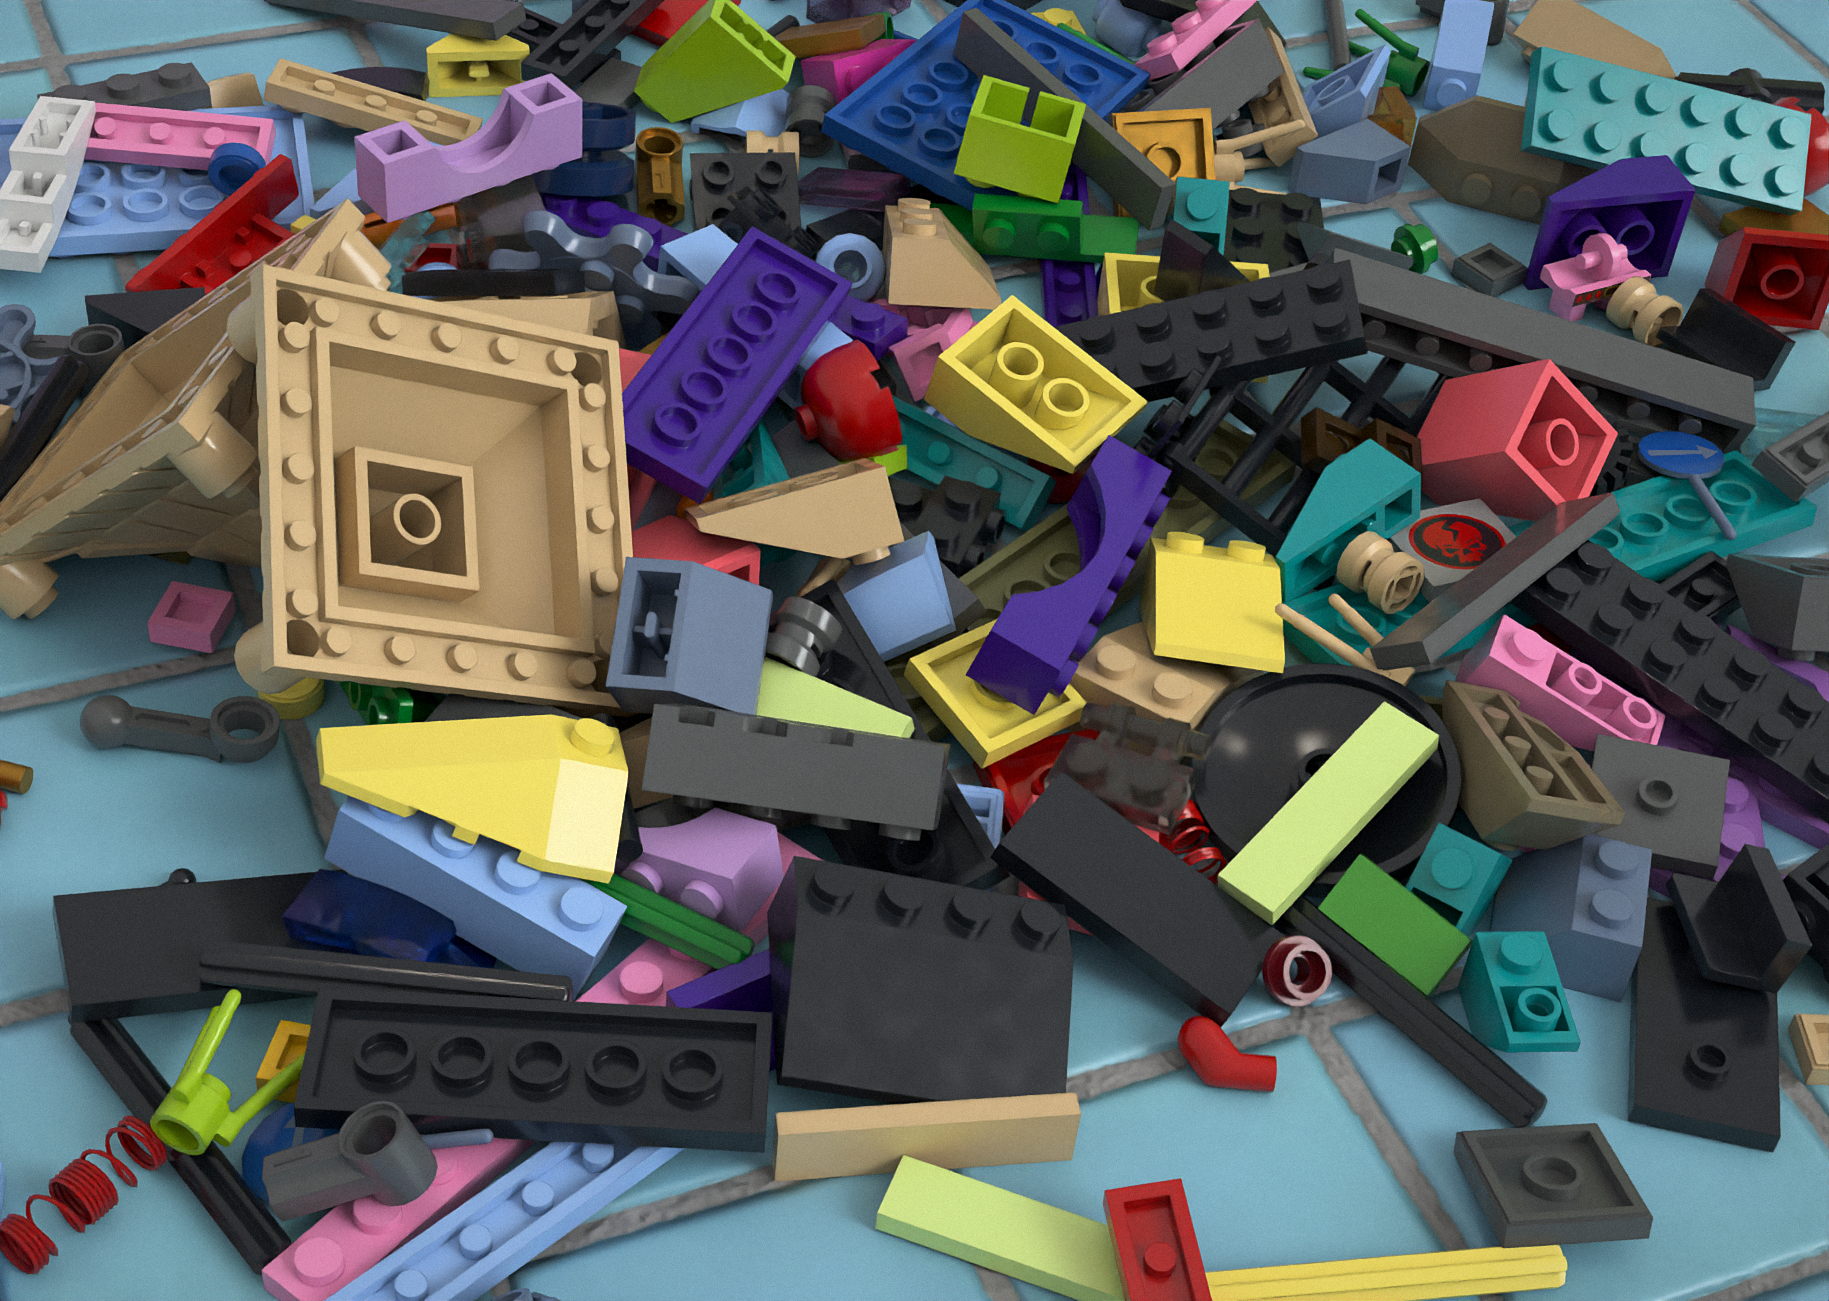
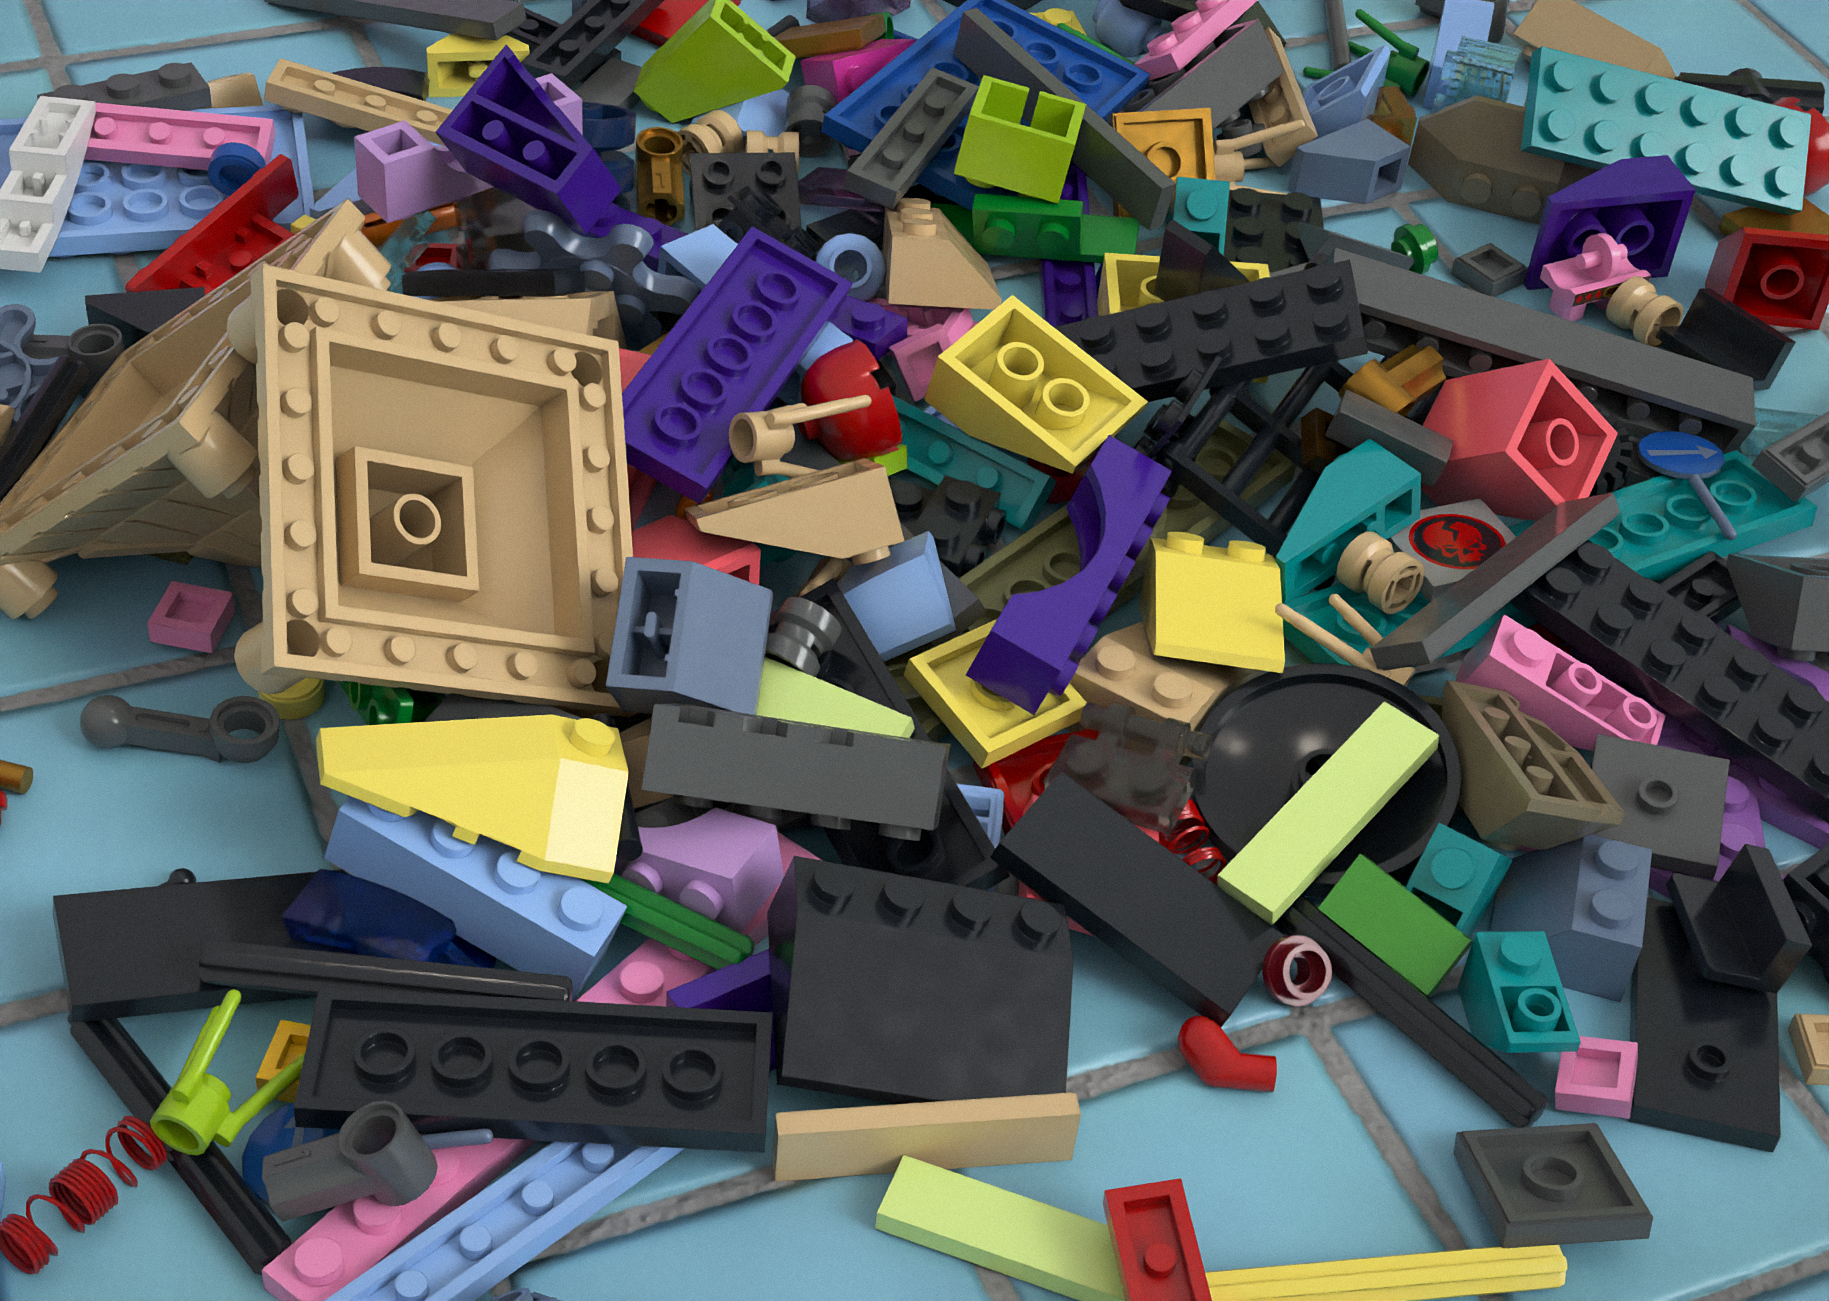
none -> dark purple wedge [435,44,622,234]
none -> tan wheel [677,110,744,176]
none -> tan plant [729,395,871,478]
none -> dark grey plate [844,67,979,209]
none -> dark grey slope [1324,389,1453,488]
none -> pearl gold piece [1338,344,1446,417]
none -> clear light blue brick [1431,36,1521,114]
none -> bright pink plate [1555,1036,1638,1119]

